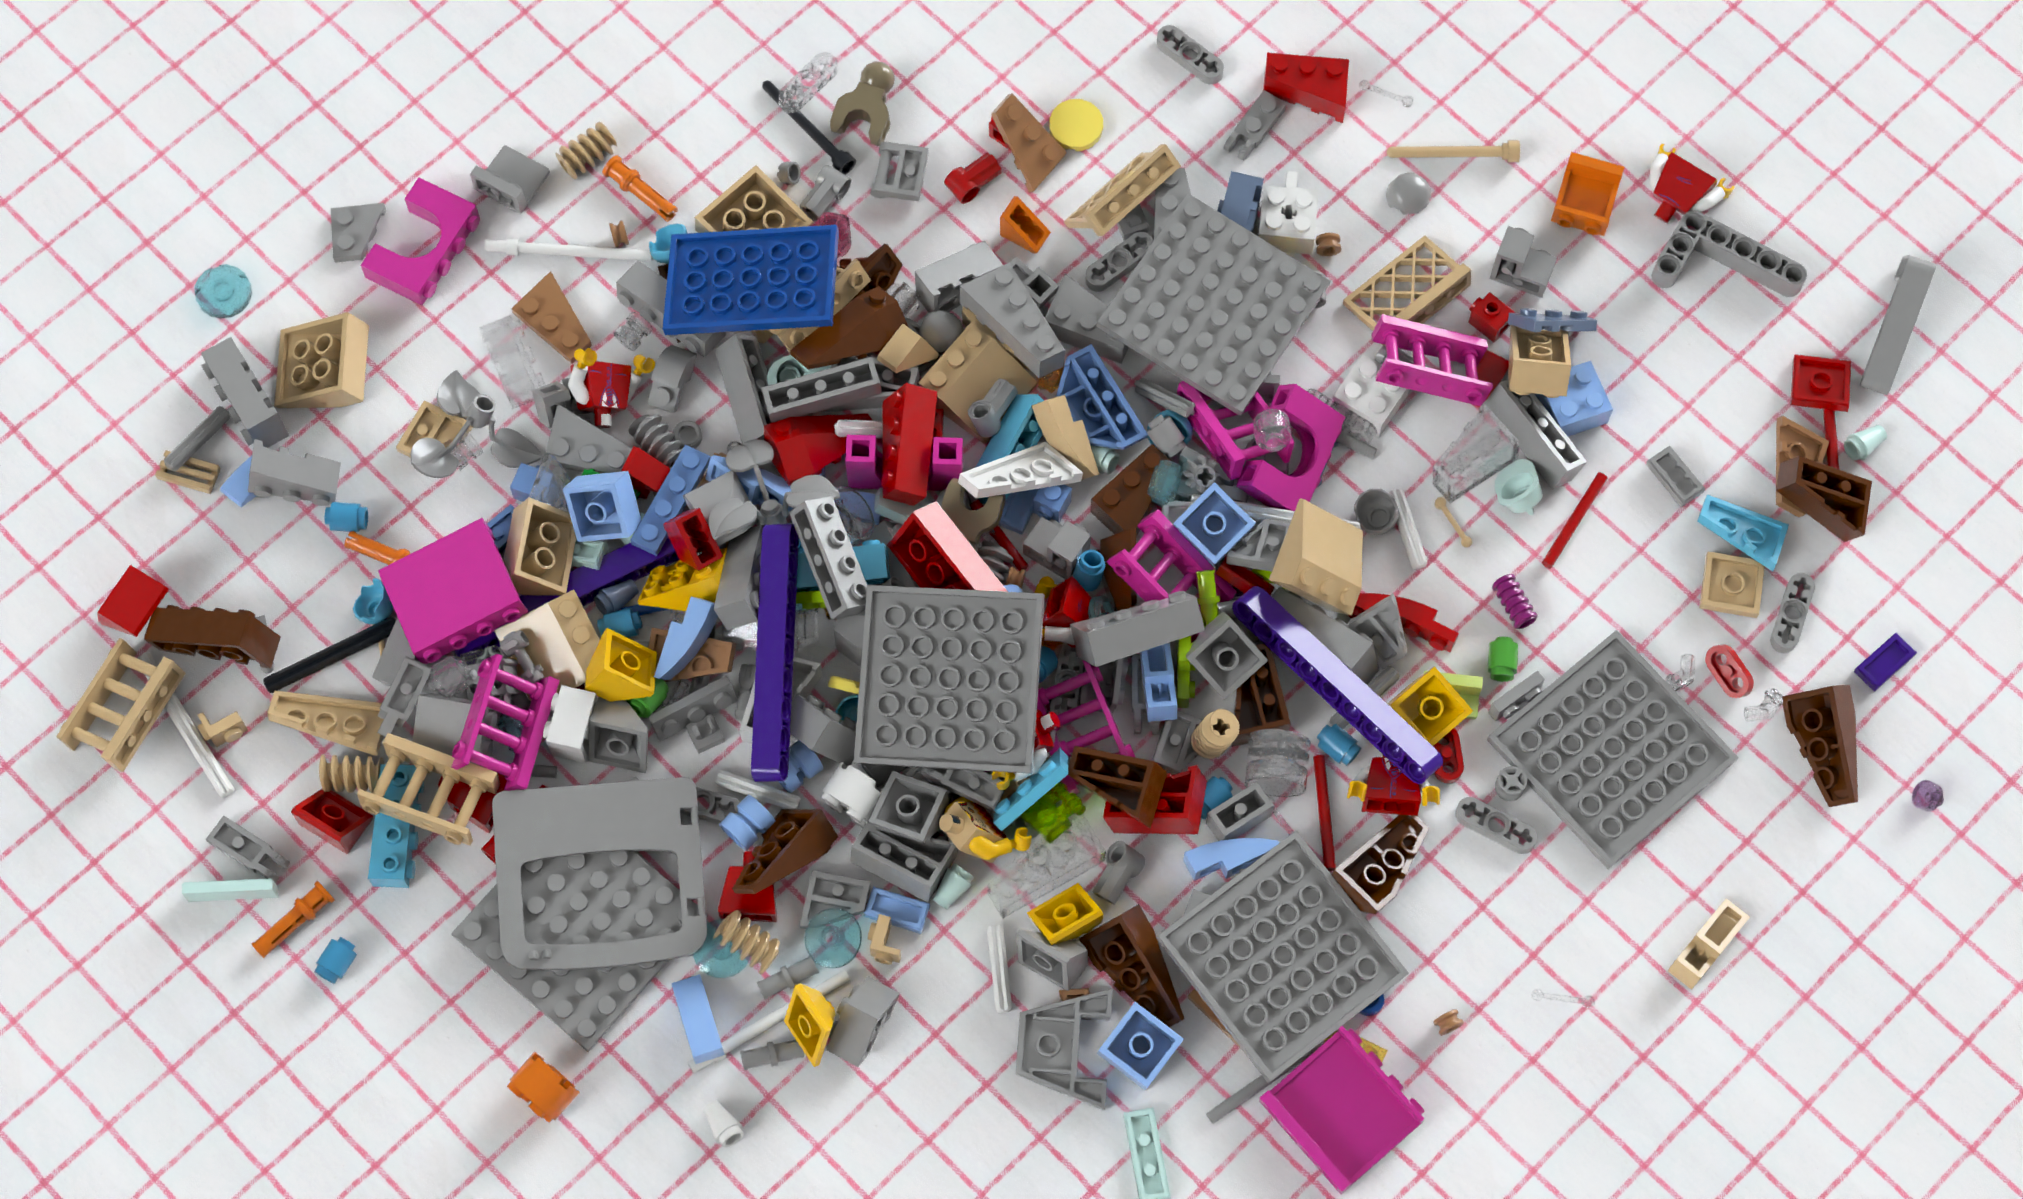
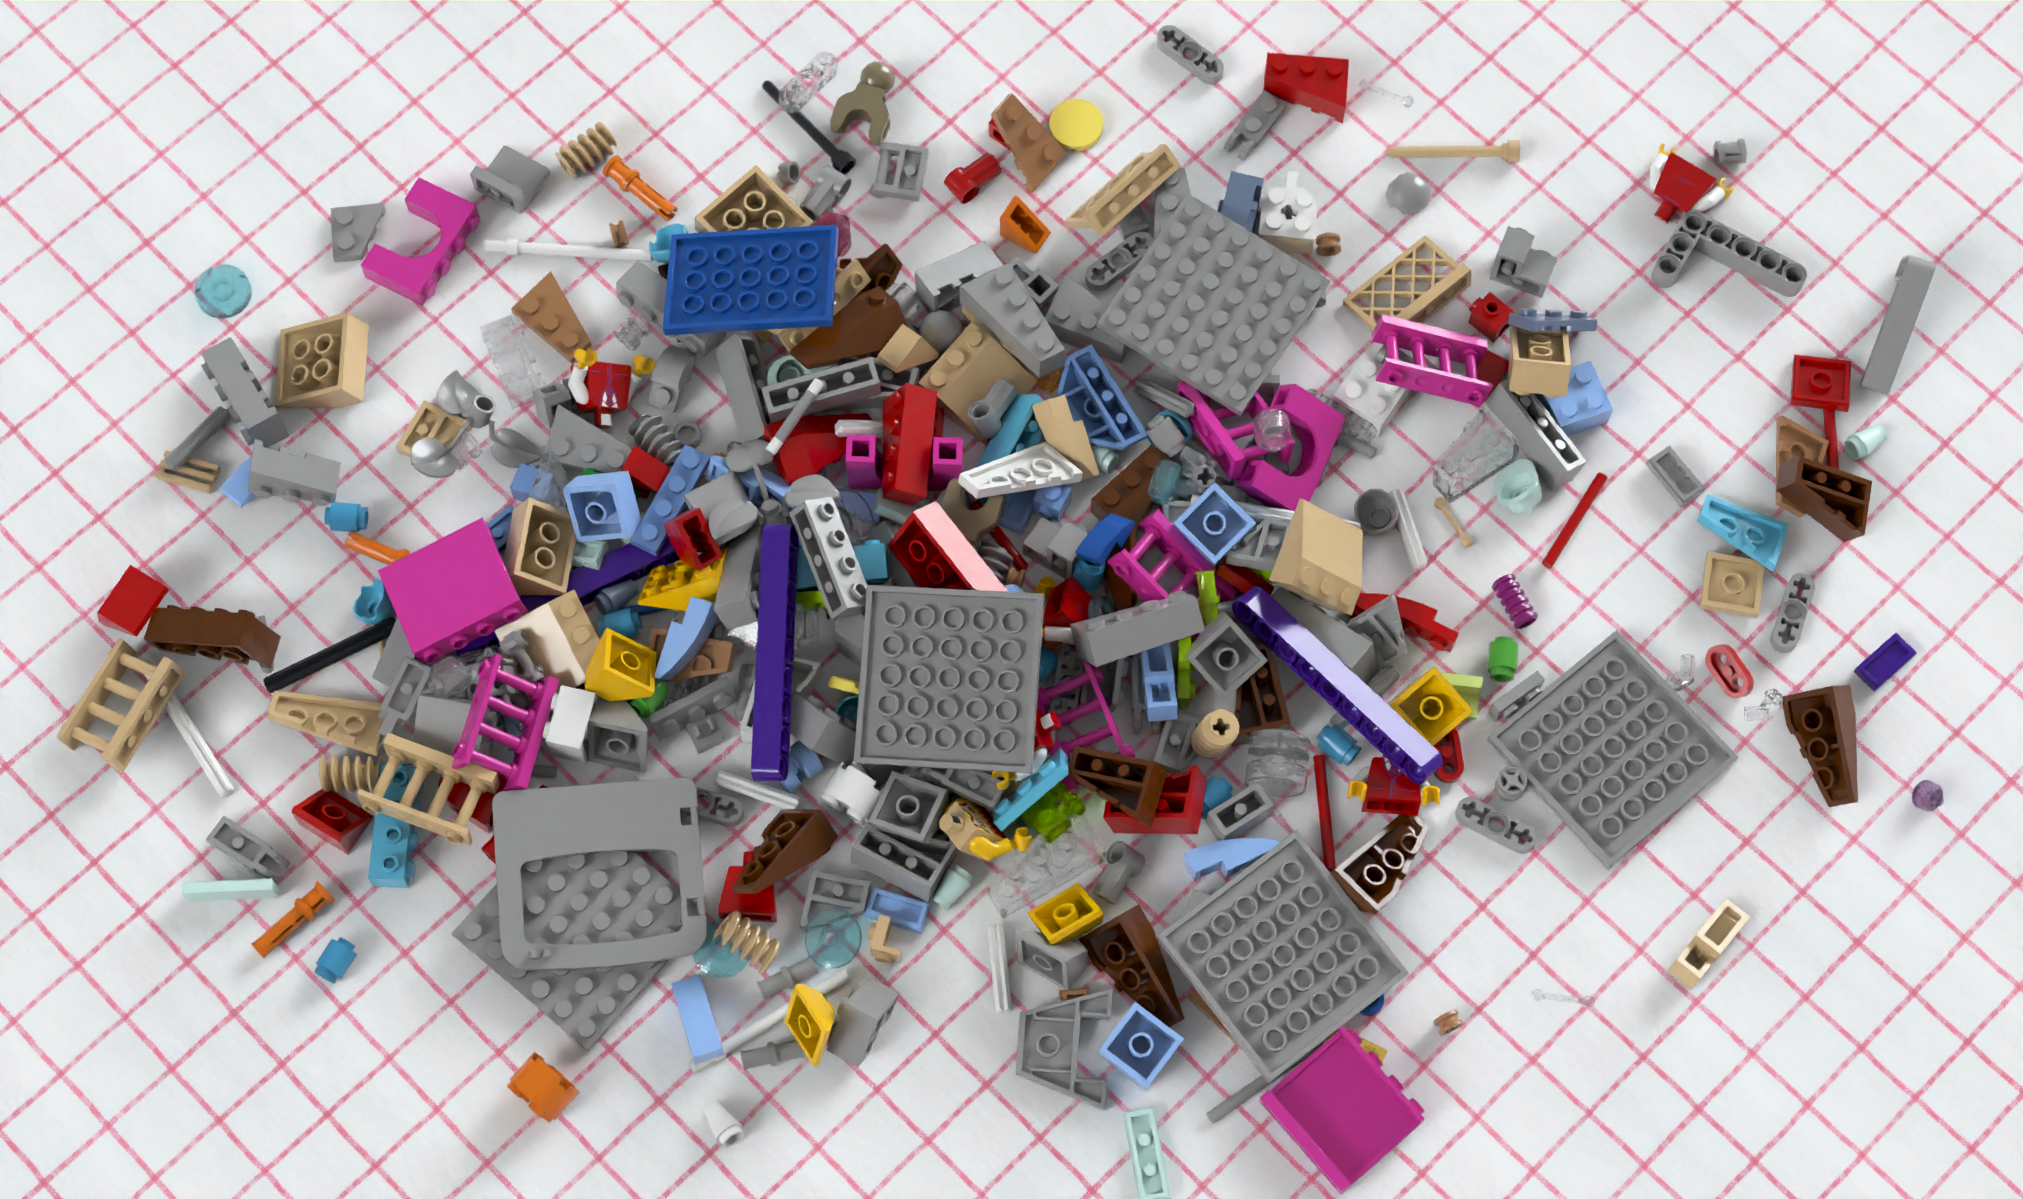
tan bracket [197,711,248,747] -> none
light blue wheel [719,794,776,851] -> none
orange panel [1551,152,1625,236] -> none
none -> light grey bar [765,378,824,455]
none -> blue slope [1075,513,1136,566]
none -> light grey bush [1713,139,1747,166]

